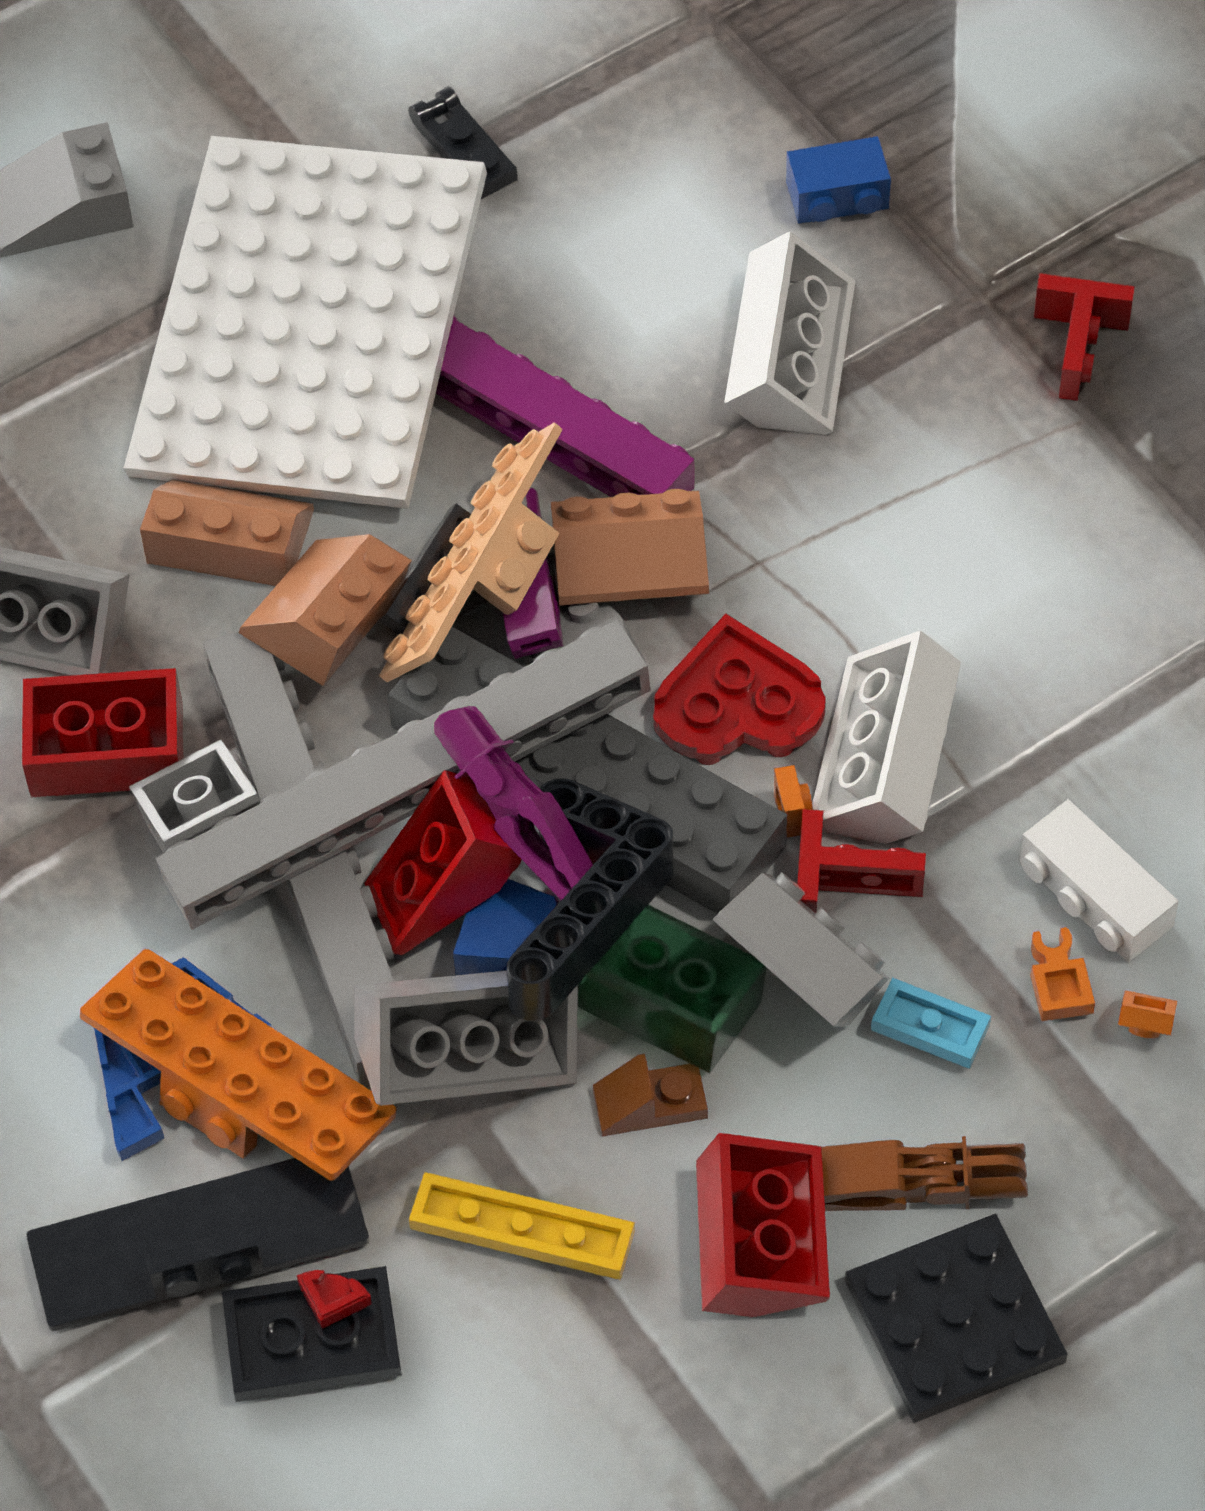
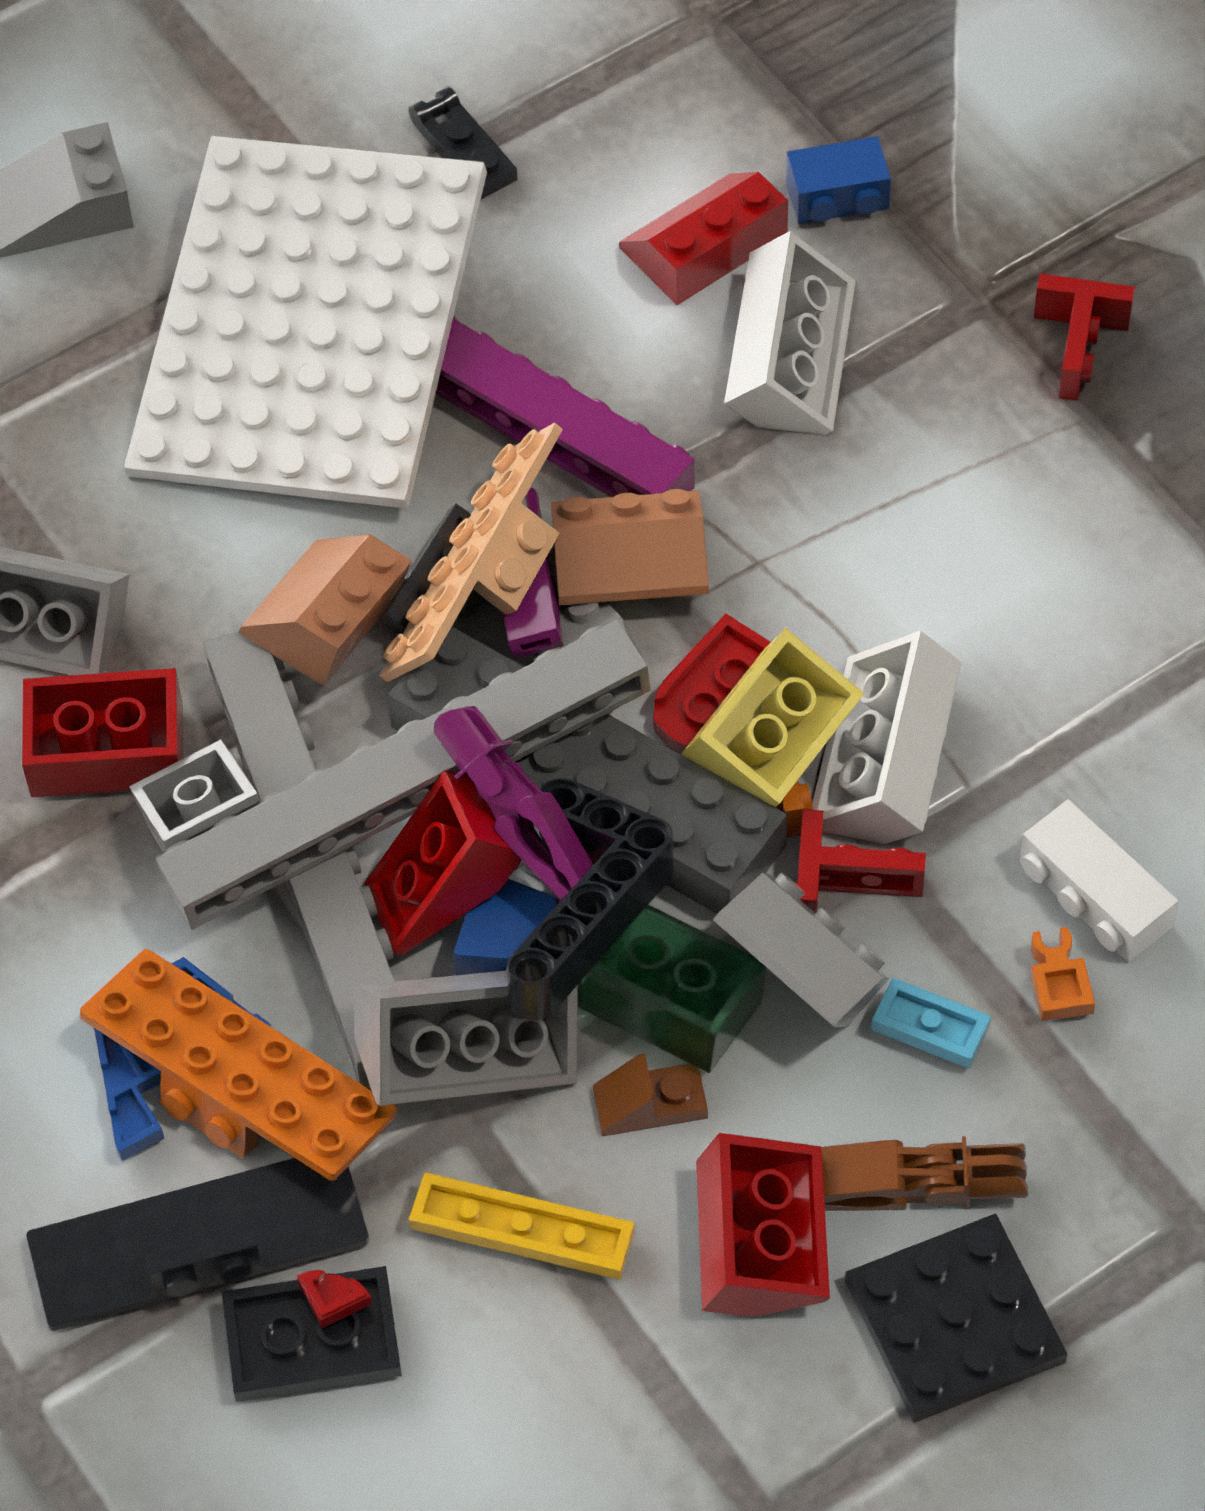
nougat slope [140,479,314,586] -> none
orange plate [1118,990,1177,1038] -> none
none -> red slope [619,172,788,305]
none -> light yellow slope [681,628,865,807]

